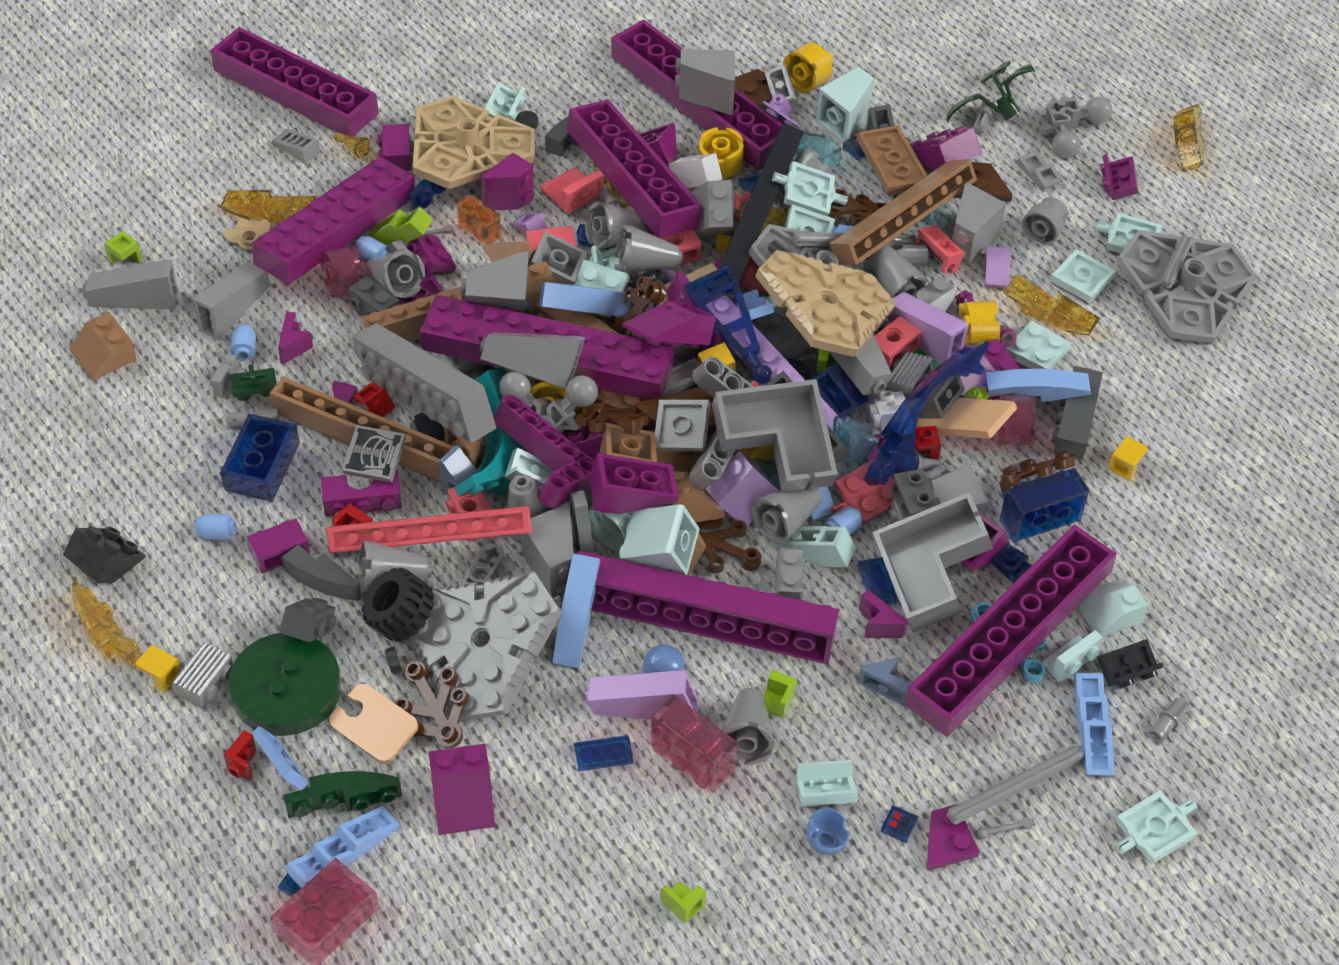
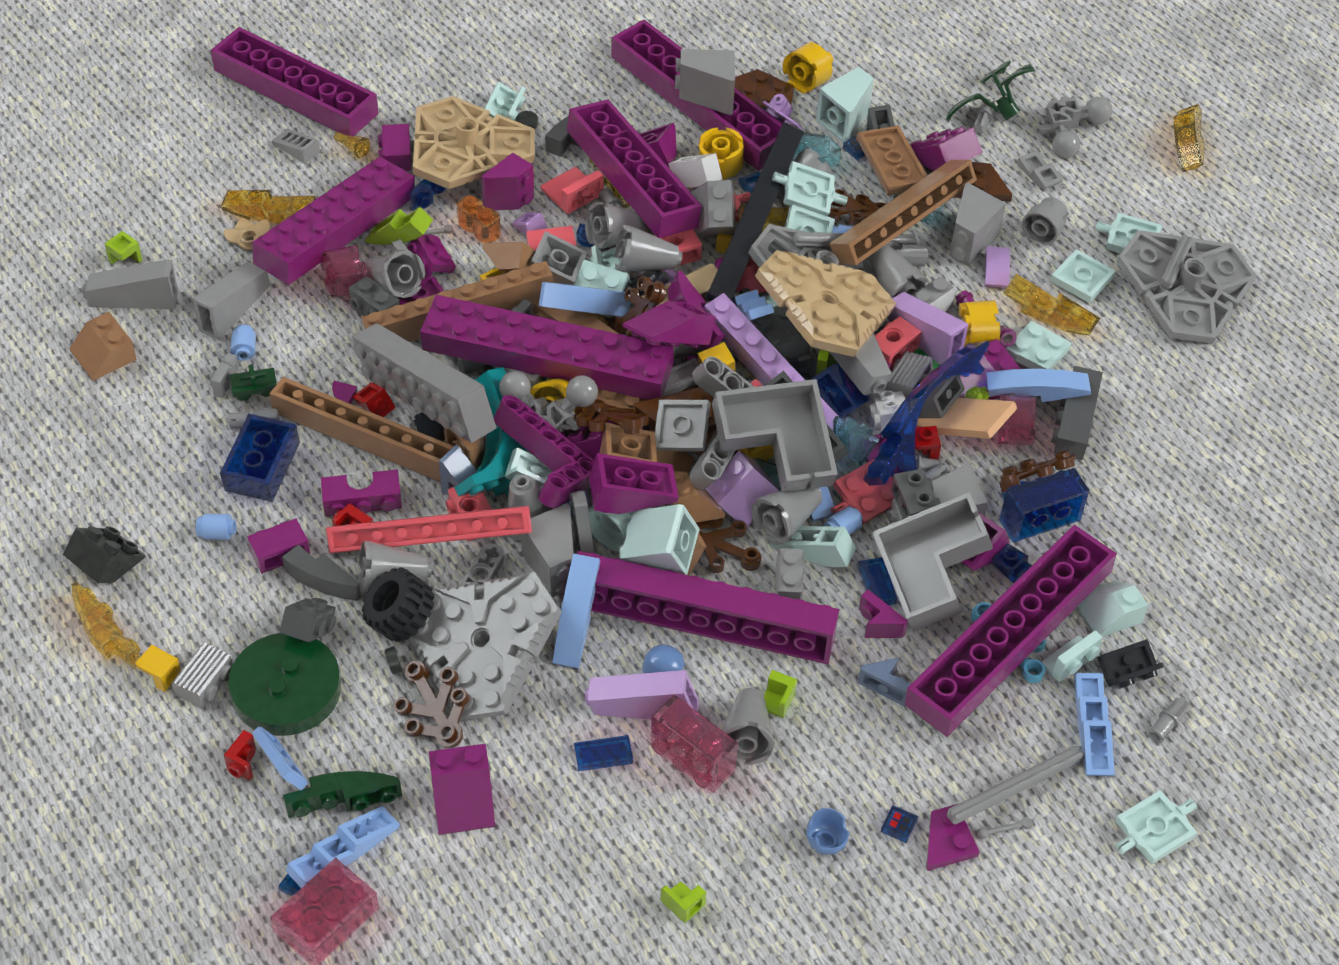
magenta slope [278,312,313,363] -> none
light nougat piece [329,684,418,763] -> none
tile [342,425,406,483] -> none
light blue brick [354,236,390,261] -> none
light grey slope [461,251,529,312] -> none
light grey slope [480,332,585,388] -> none
clear blue plate [684,265,773,384] -> none
light grey slope [765,64,799,107] -> none
light aqua bracket [796,760,858,807] -> none
coral hinge [915,225,965,274] -> none
magenta bracket [1100,154,1139,200] -> none
yellow panel [1108,436,1148,481] -> none

